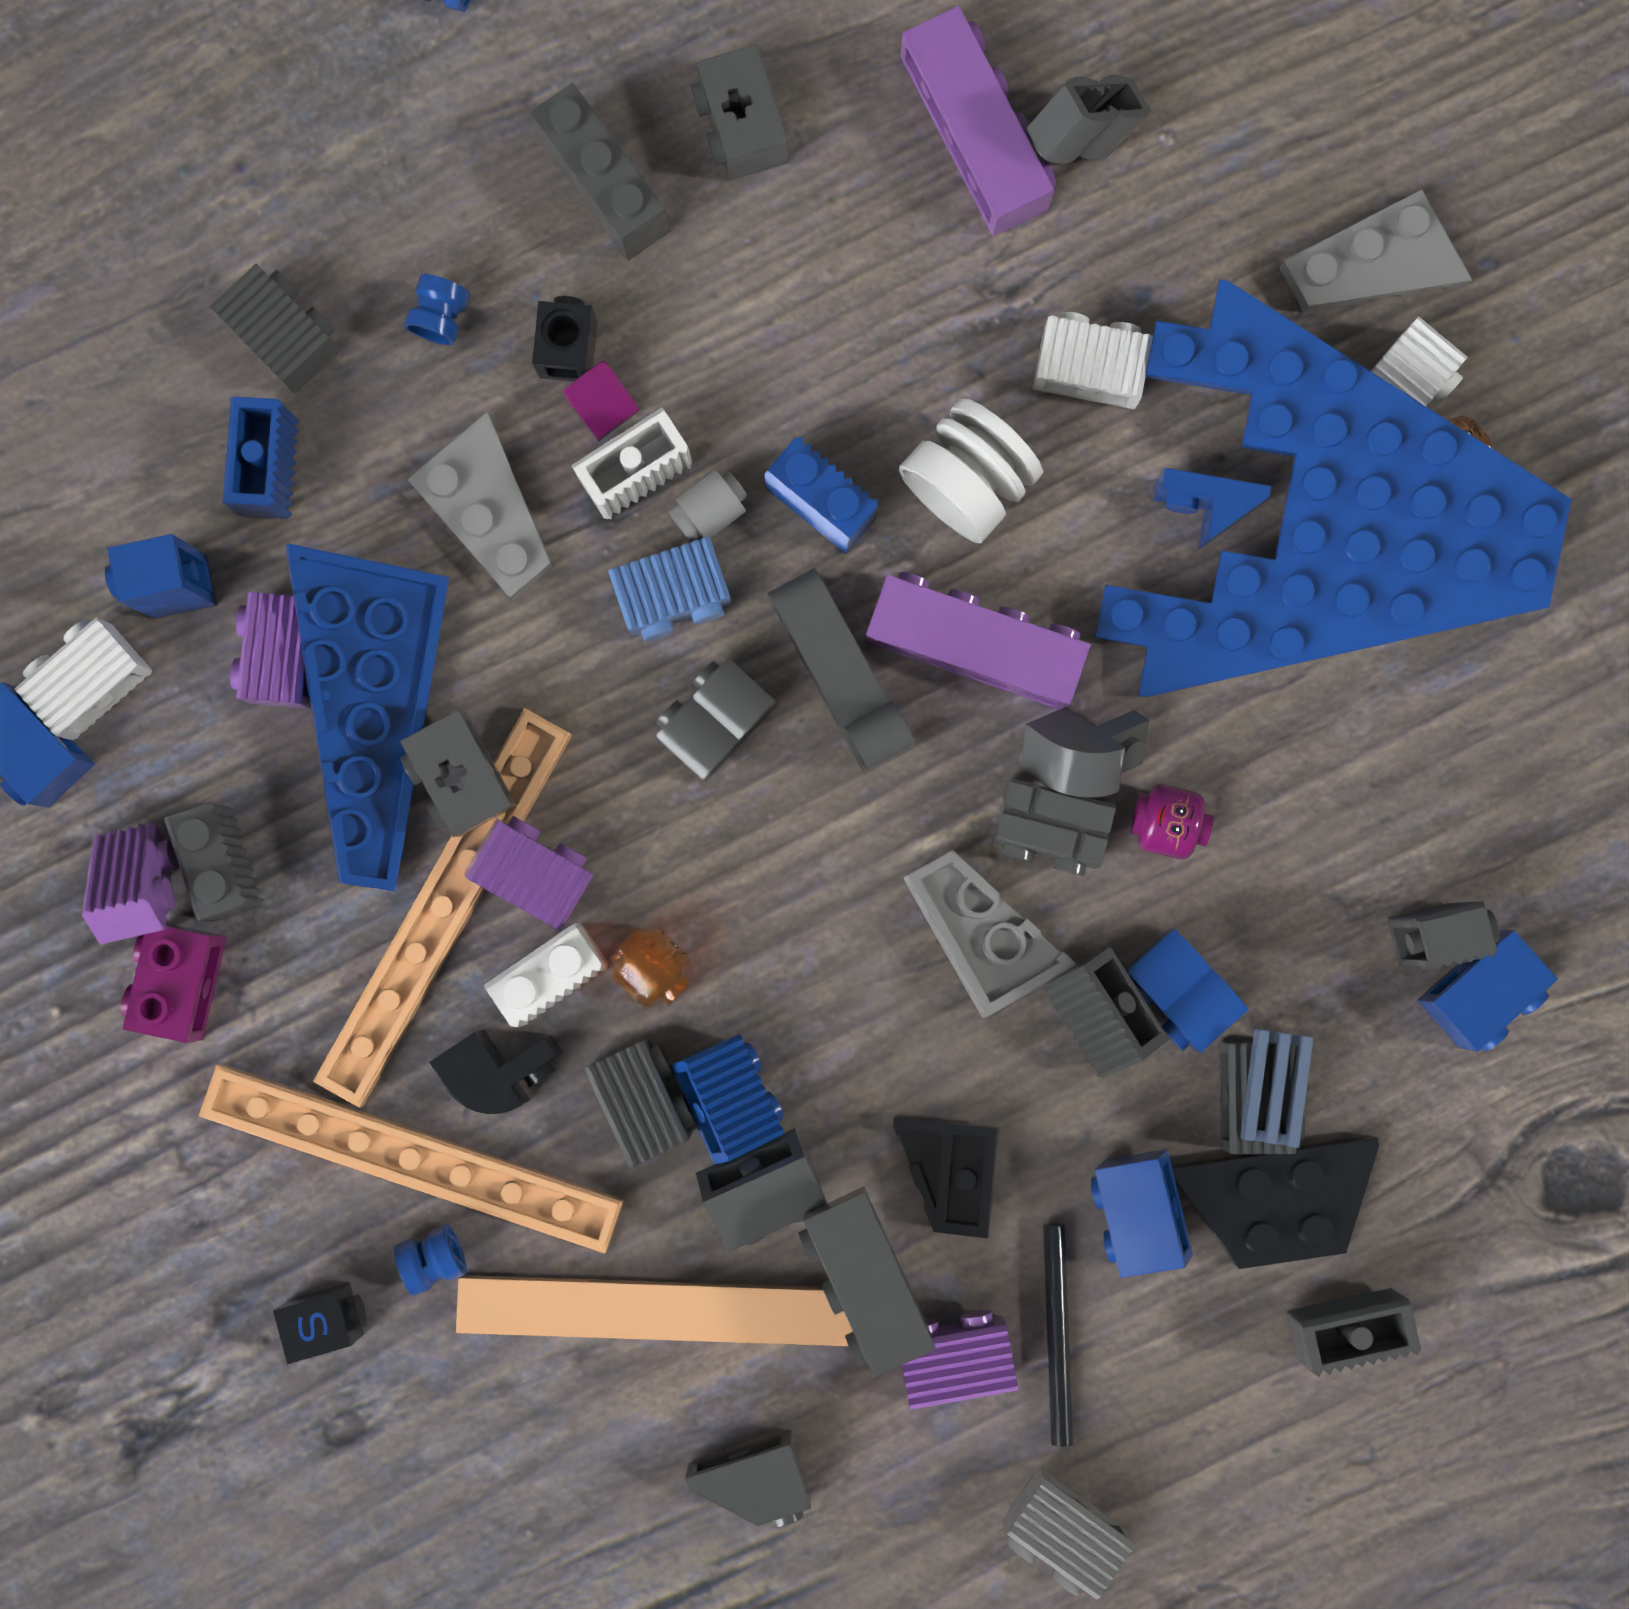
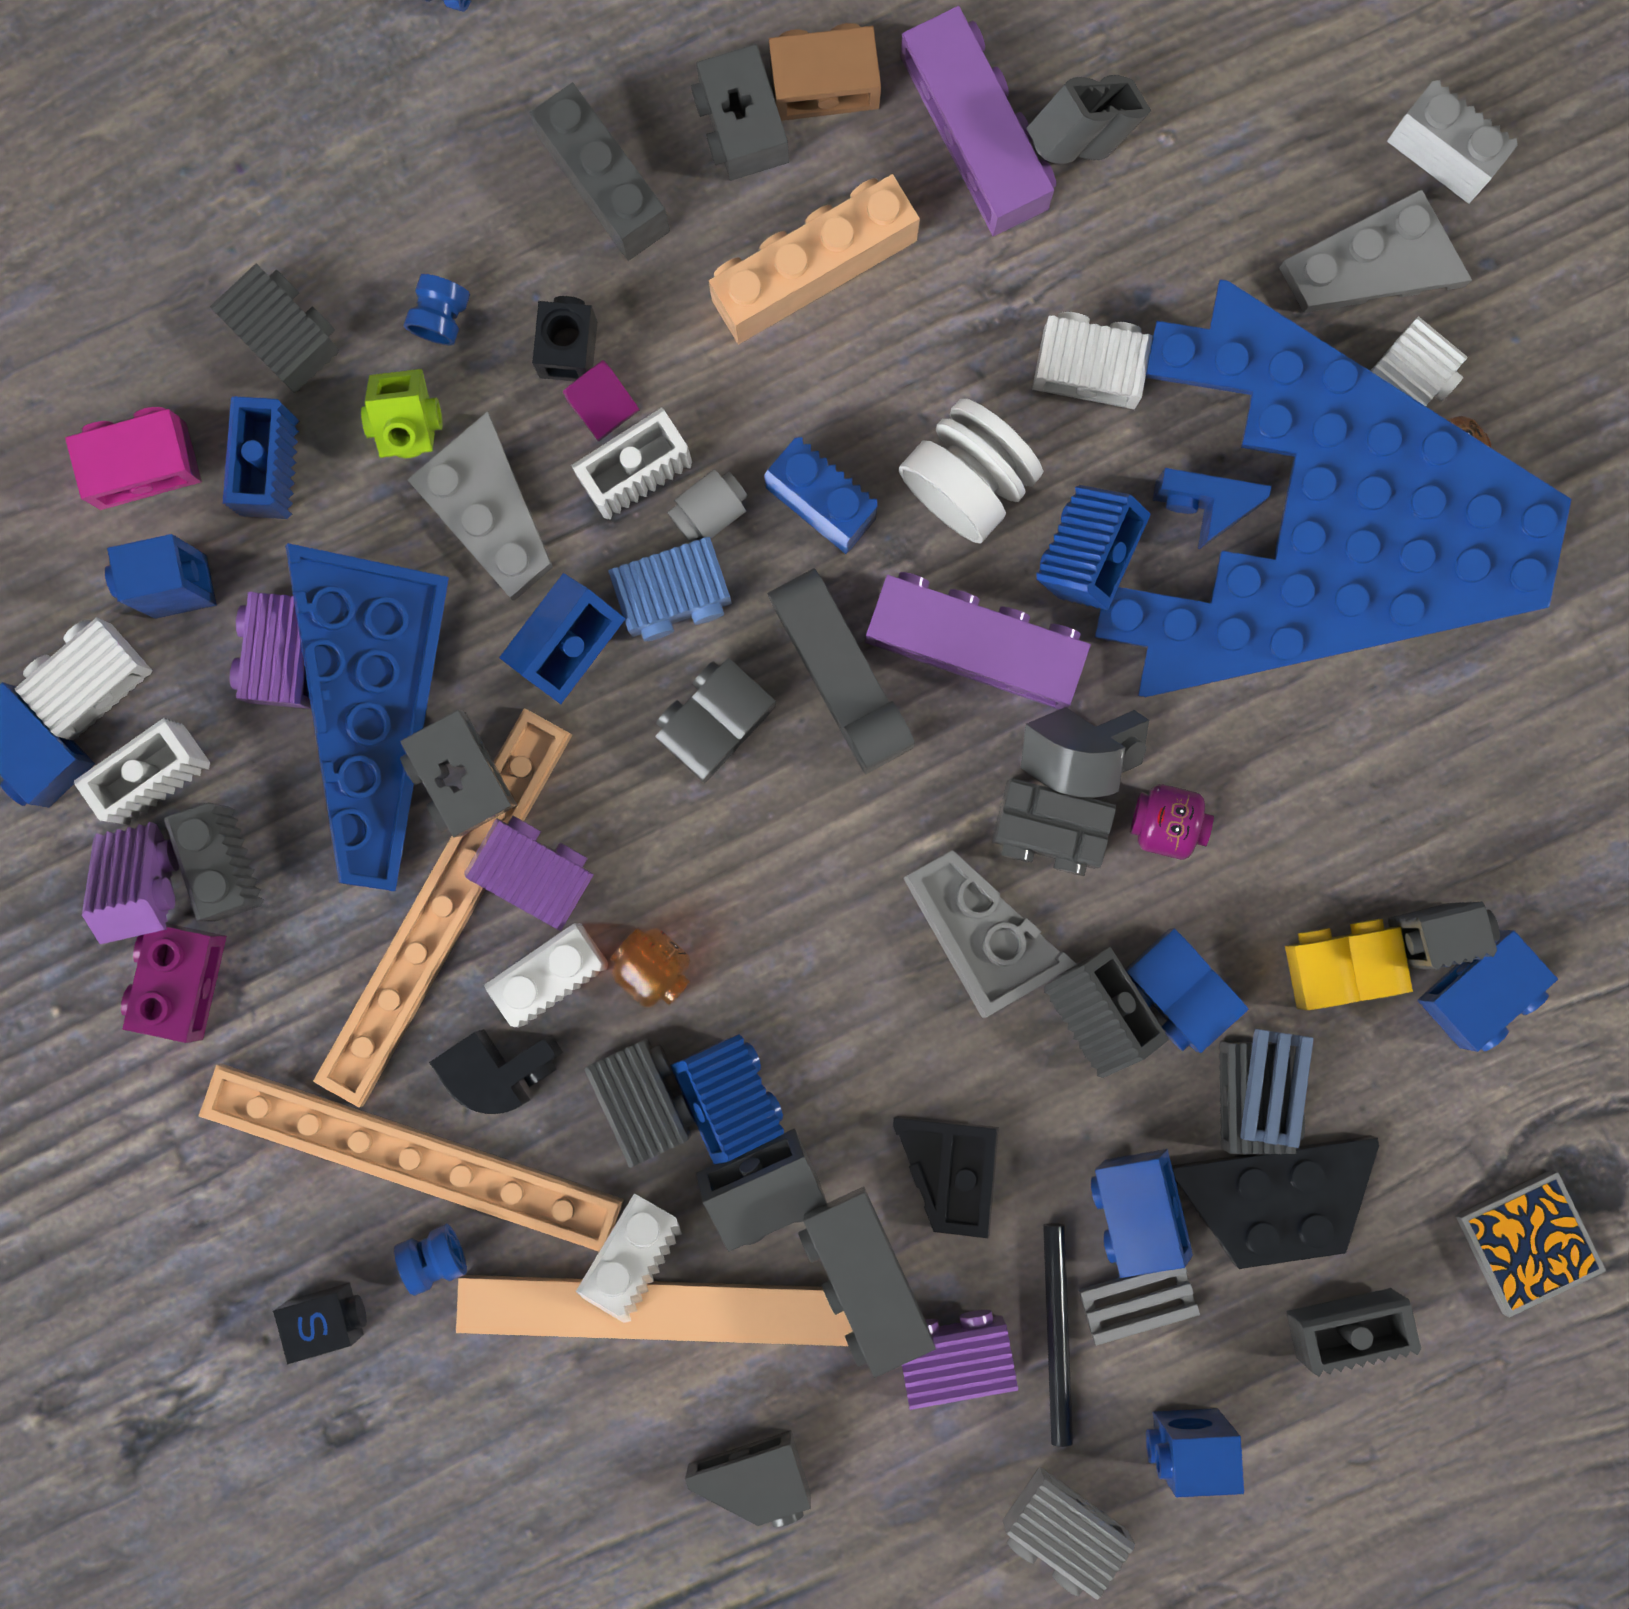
none -> dark pink brick [65,407,202,510]
none -> white brick [74,718,210,825]
none -> lime brick [361,369,443,458]
none -> blue brick [499,573,626,704]
none -> white brick [576,1194,682,1323]
none -> light nougat brick [708,174,920,345]
none -> medium nougat brick [769,23,881,121]
none -> blue brick [1036,485,1151,611]
none -> light grey tile [1078,1267,1200,1346]
none -> blue brick [1146,1408,1244,1498]
none -> yellow brick [1285,919,1413,1010]
none -> light grey brick [1387,80,1518,204]
none -> tile [1455,1170,1606,1318]

